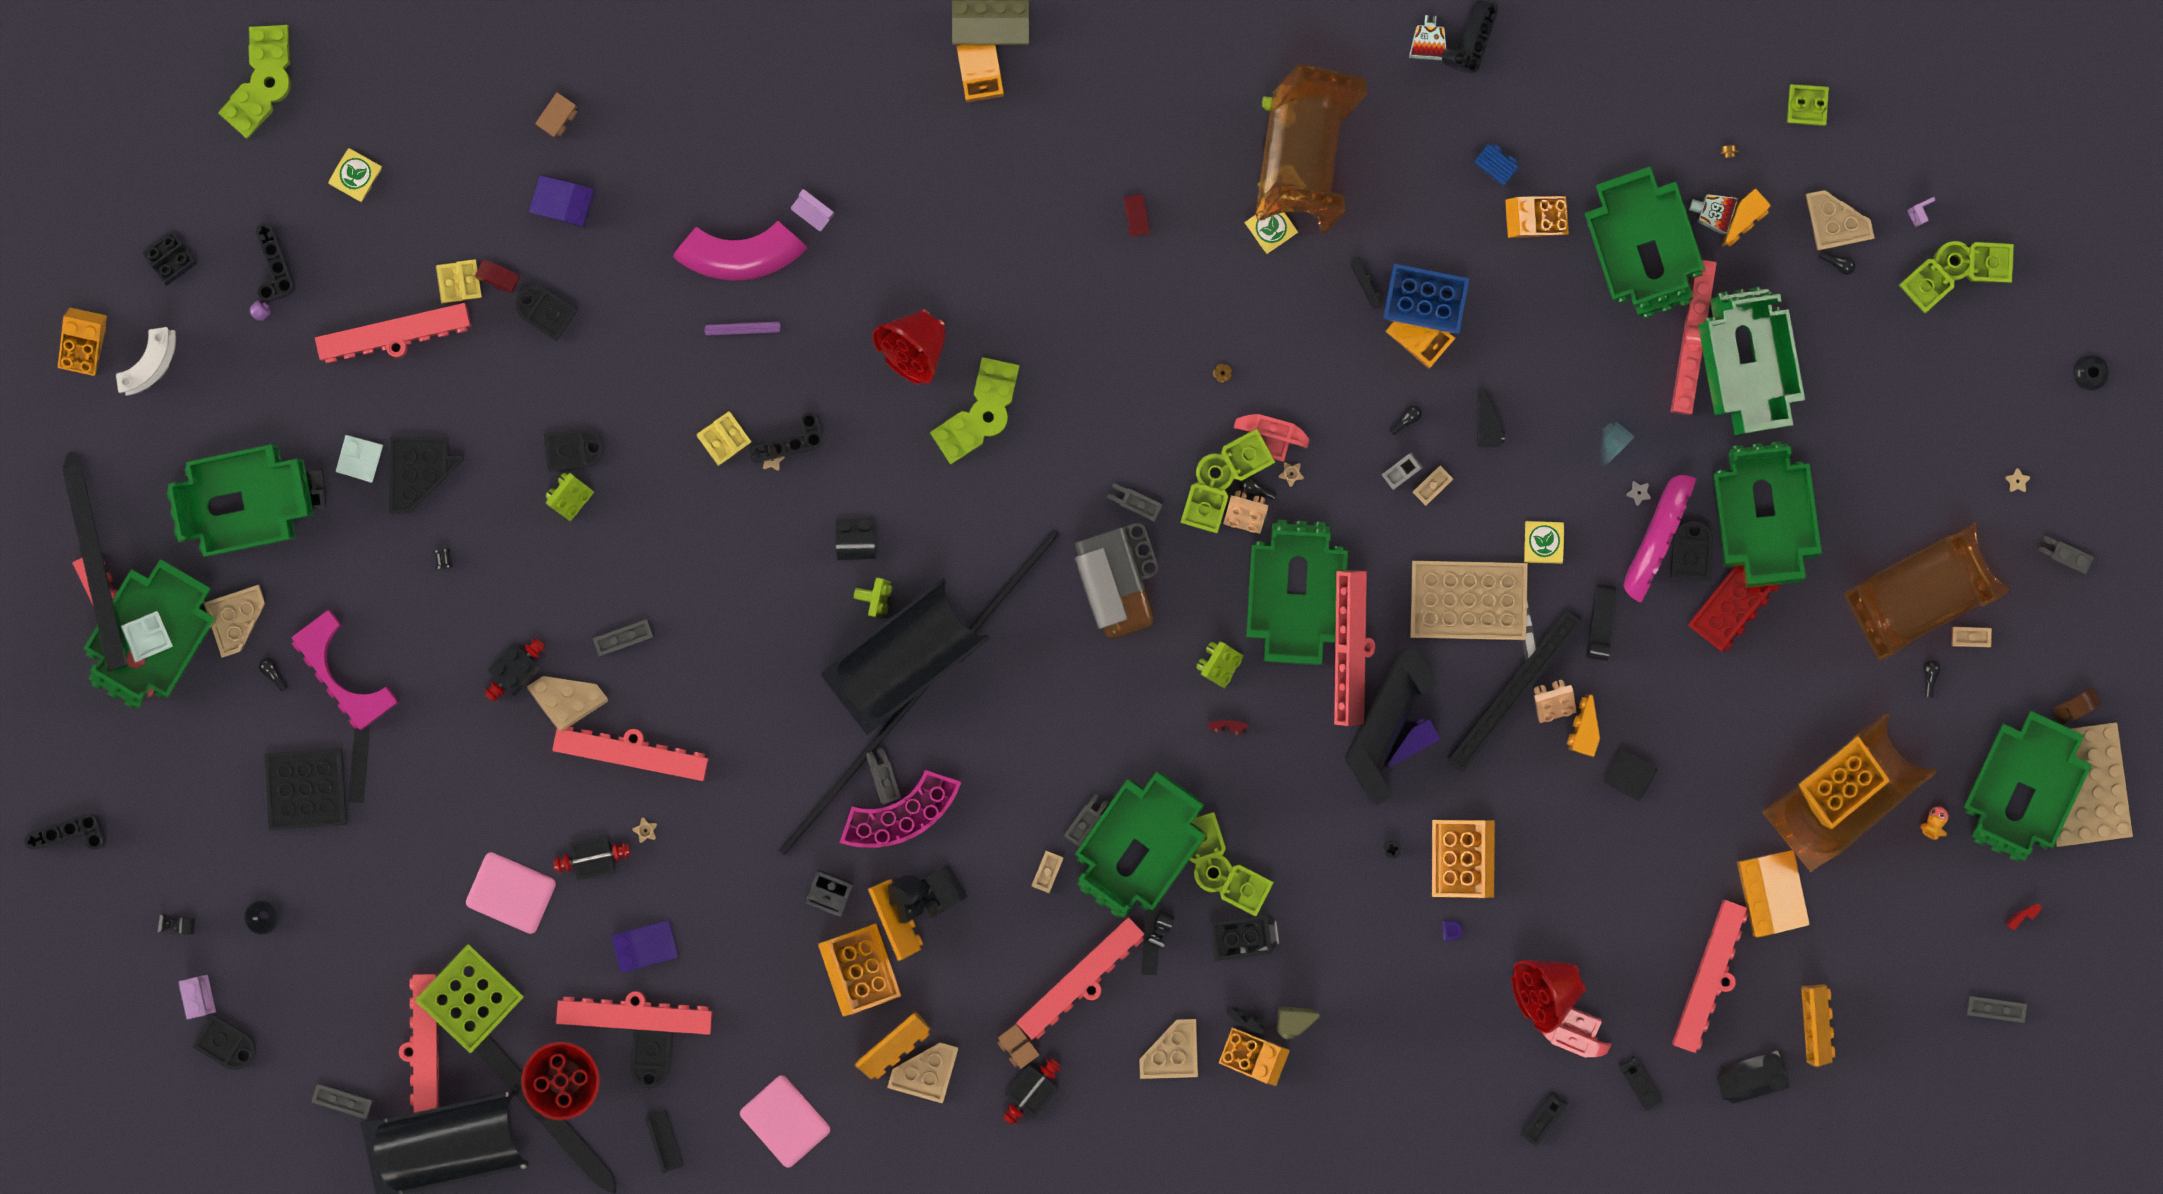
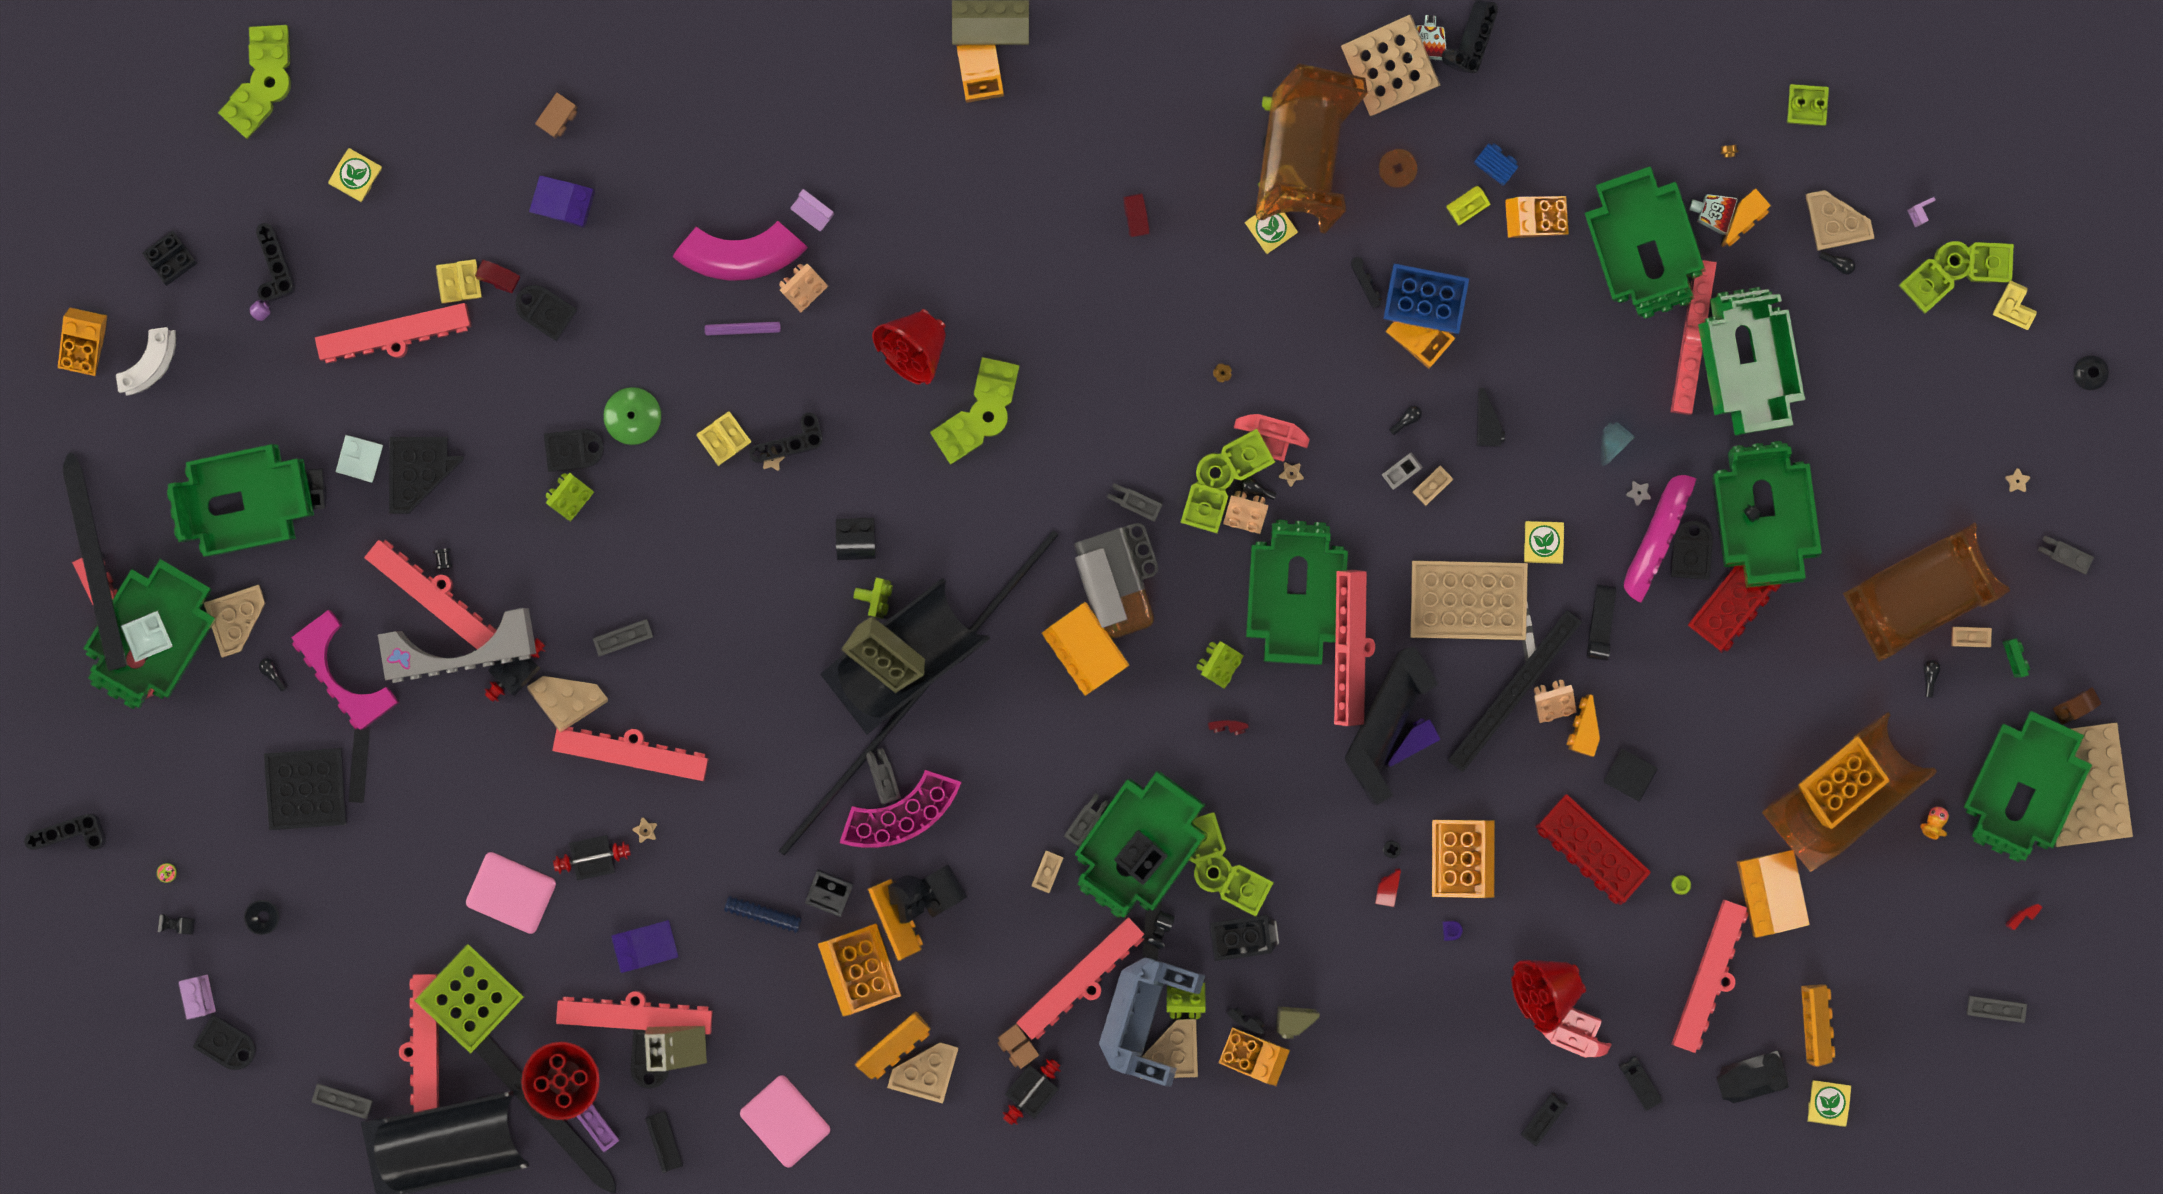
none -> tile [157,863,177,883]
none -> coral hinge [364,540,497,650]
none -> light grey arch [378,608,537,683]
none -> medium lavender plate [577,1104,620,1152]
none -> bright green dish [604,387,661,445]
none -> olive slope [645,1026,707,1071]
none -> dark blue piece [724,896,802,933]
none -> light nougat plate [780,264,828,312]
none -> olive slope [842,617,925,693]
none -> light orange slope [1042,602,1129,696]
none -> sand blue wedge [1099,958,1205,1087]
none -> black brick [1114,830,1168,885]
none -> lime plate [1167,983,1205,1019]
none -> tan piece [1341,15,1441,116]
none -> red slope [1375,868,1401,907]
none -> clear orange plate [1379,149,1417,188]
none -> neon yellow slope [1446,186,1491,226]
none -> red bracket [1535,794,1651,905]
none -> lime tile [1671,875,1691,895]
none -> black plate [1743,504,1761,523]
none -> slope [1807,1080,1851,1127]
none -> light yellow plate [1993,280,2037,330]
none -> green plate [2002,638,2030,678]

